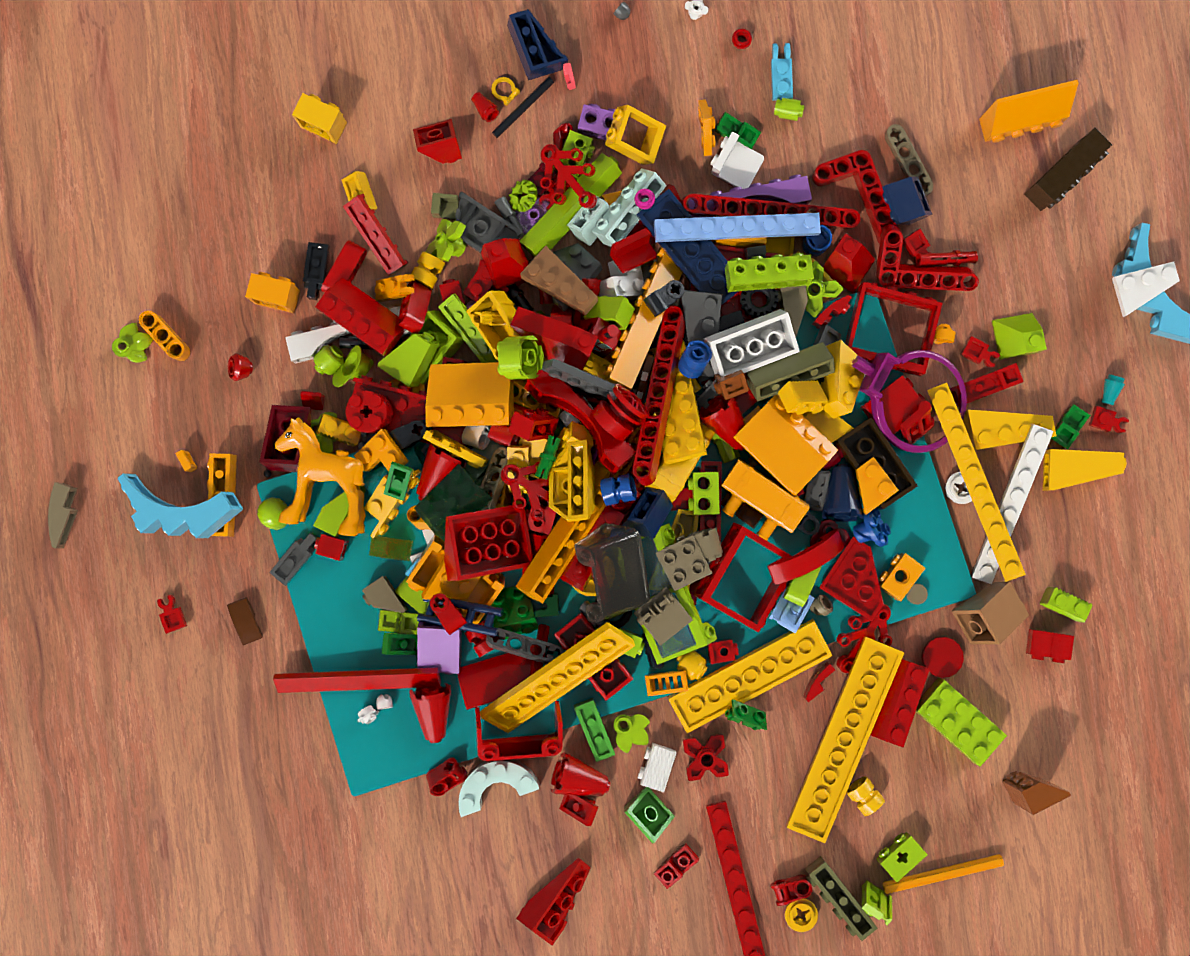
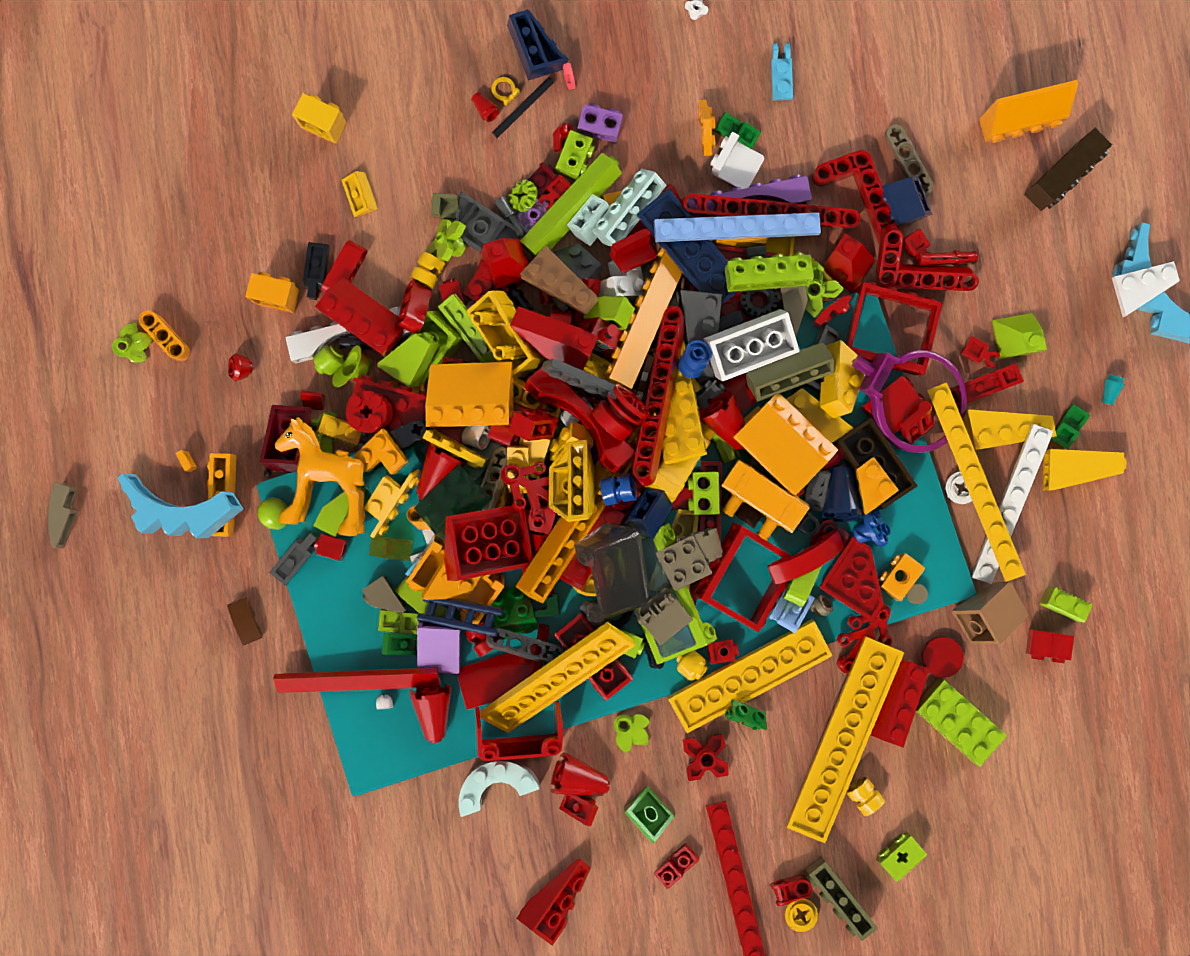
red plate [157,595,187,634] -> none
hinge [343,194,408,276] -> none
white plate [358,705,379,724] -> none
light orange hinge [375,274,414,302] -> none
green slope [383,461,414,501] -> none
red slope [413,119,462,164] -> none
red piece [426,758,468,796] -> none
red piece [430,593,467,635] -> none
lime brick [497,336,544,380] -> none
green pin [535,435,561,480] -> none
red plant [540,144,597,209] -> none
bright green plate [574,698,615,762] -> none
yellow window [605,105,666,165] -> none
dark grey hinge [613,1,630,20] -> none
dark pink plate [634,188,655,209] -> none
white brick [637,743,677,792] -> none
black piece [643,280,684,317] -> none
light orange slope [645,670,689,696] -> none
dark orange bracket [713,370,749,400] -> none
red plate [732,29,752,49] -> none
lime brick [774,97,804,121] -> none
yellow brick [778,380,828,415] -> none
blue wheel [802,225,832,257] -> none
red slope [803,662,835,702] -> none
lime plate [862,880,892,926] -> none
light orange axle [882,854,1004,894] -> none
light orange connector [933,323,956,344] -> none
dark orange slope [1002,771,1071,815] -> none
red plate [1088,406,1129,433] -> none

